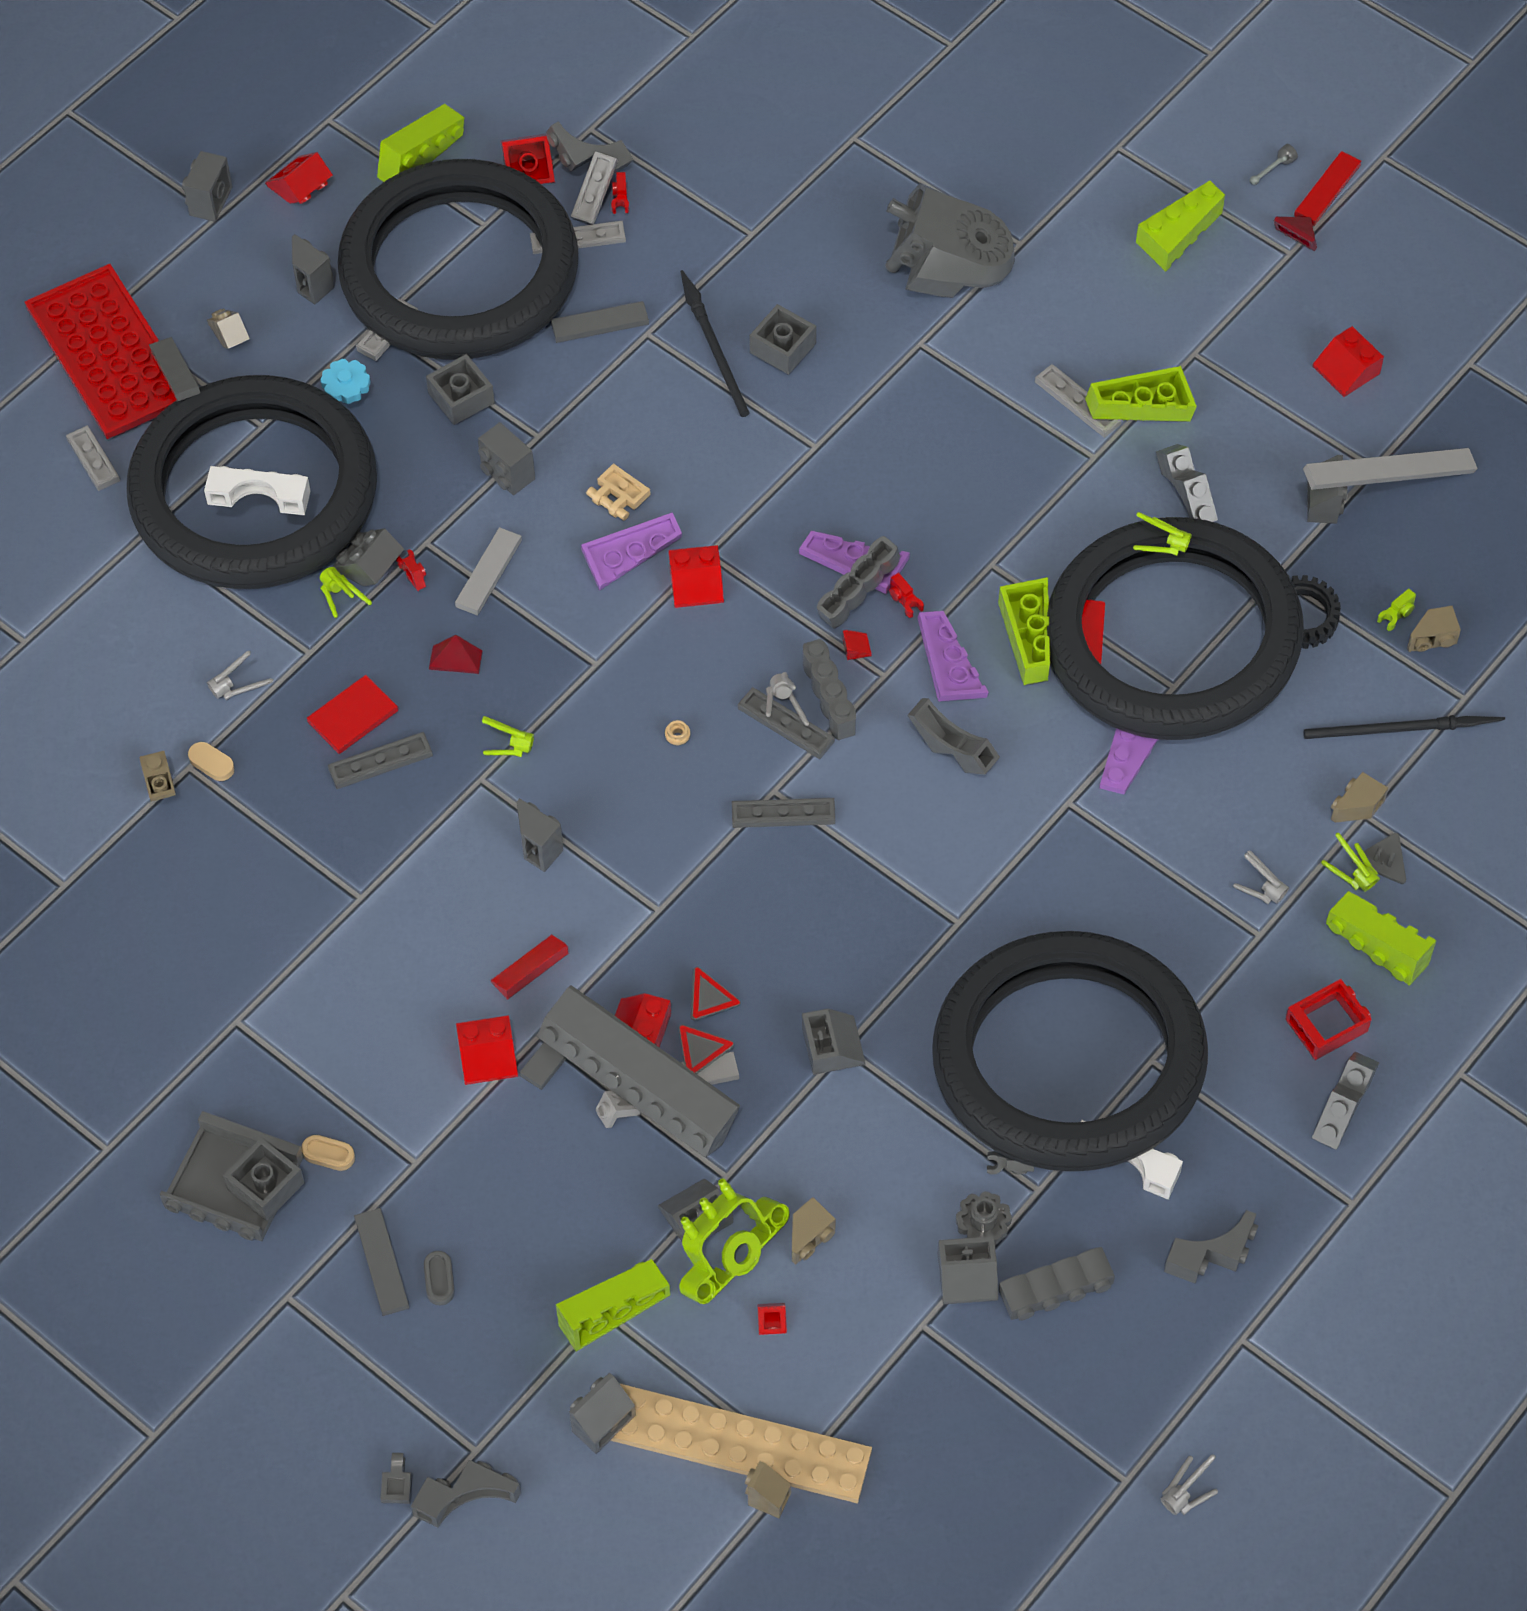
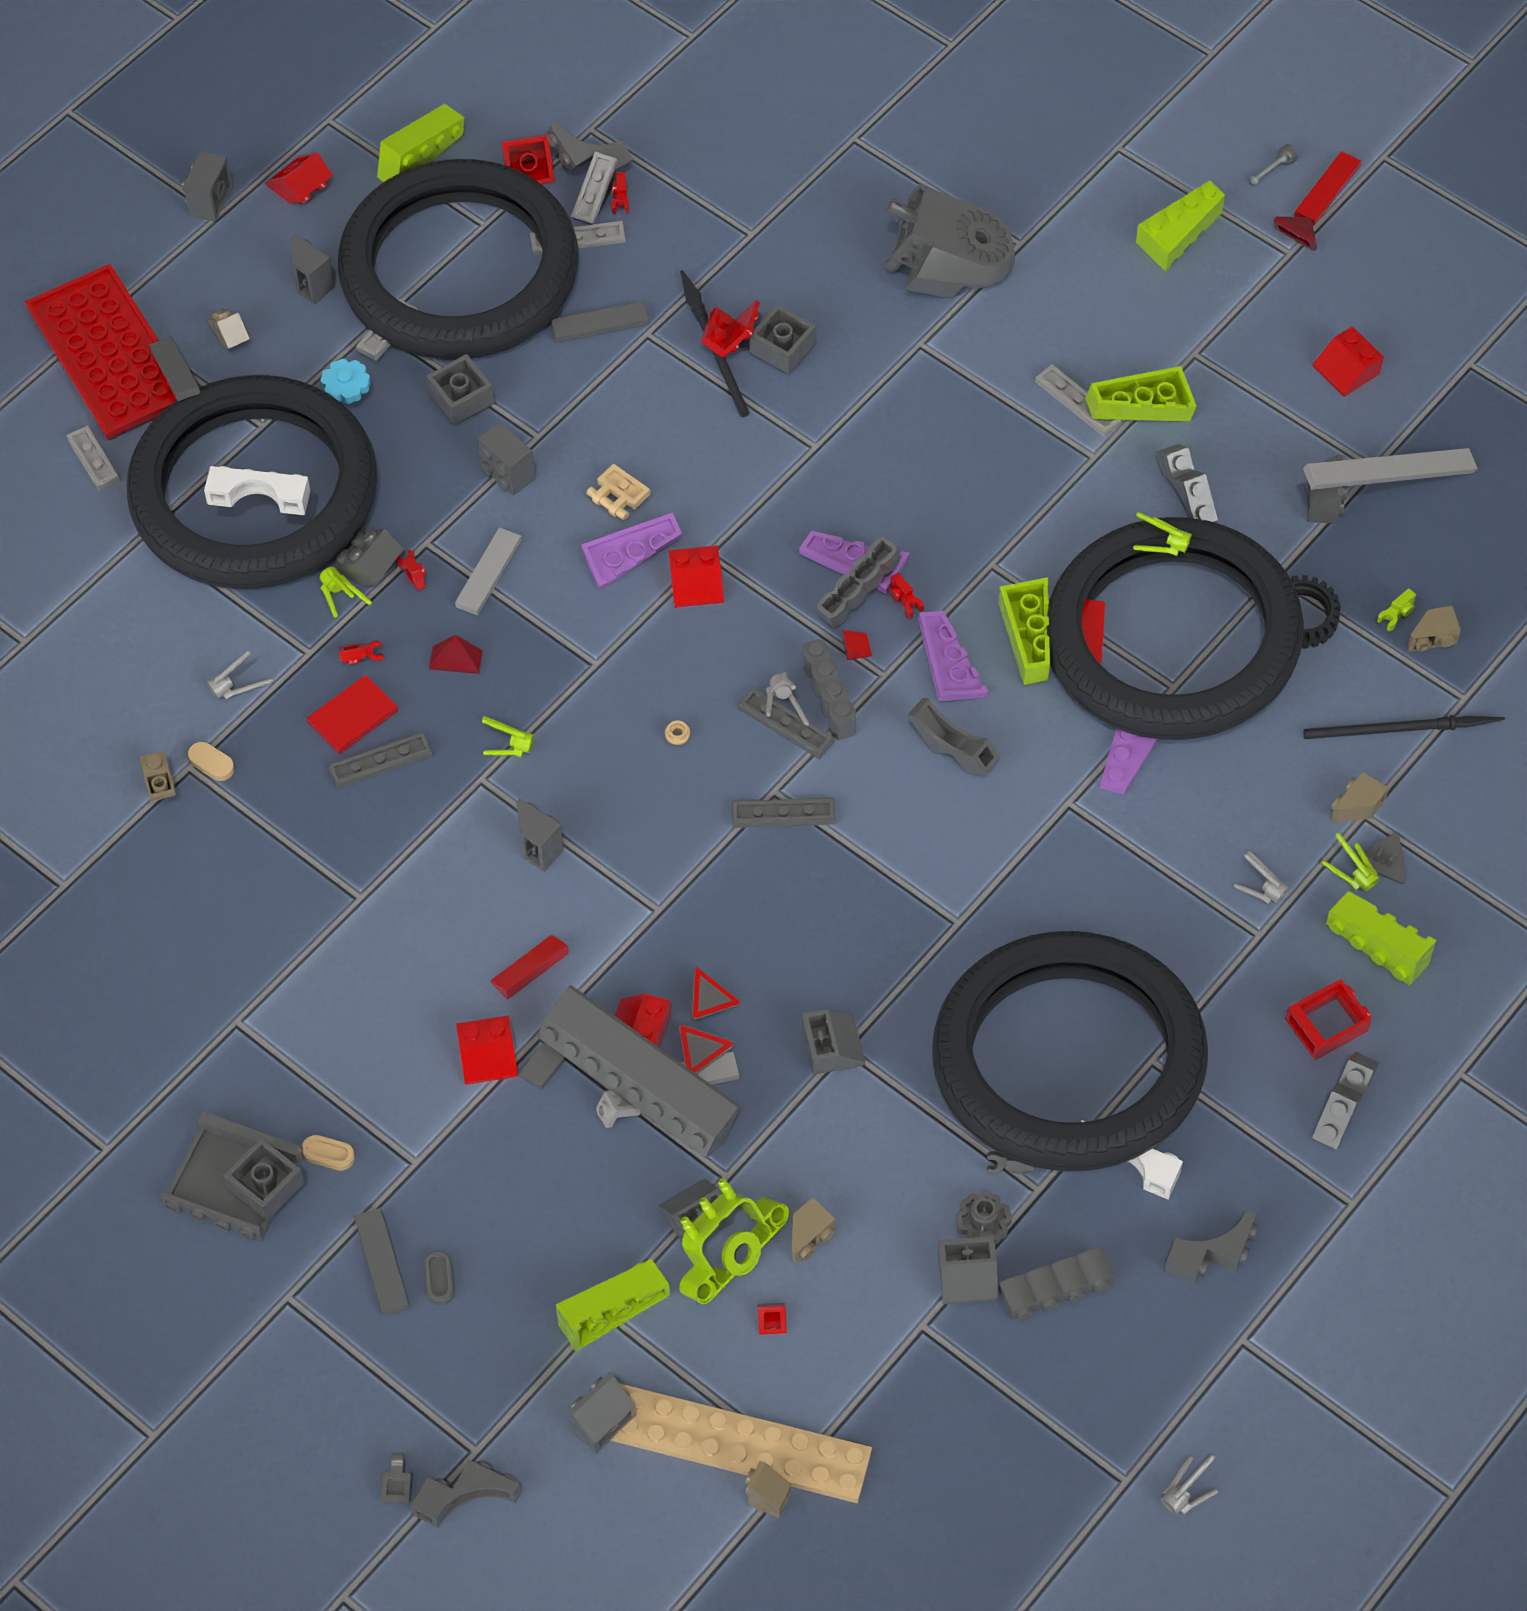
none -> red plate [338,640,384,664]
none -> red bracket [701,300,760,358]

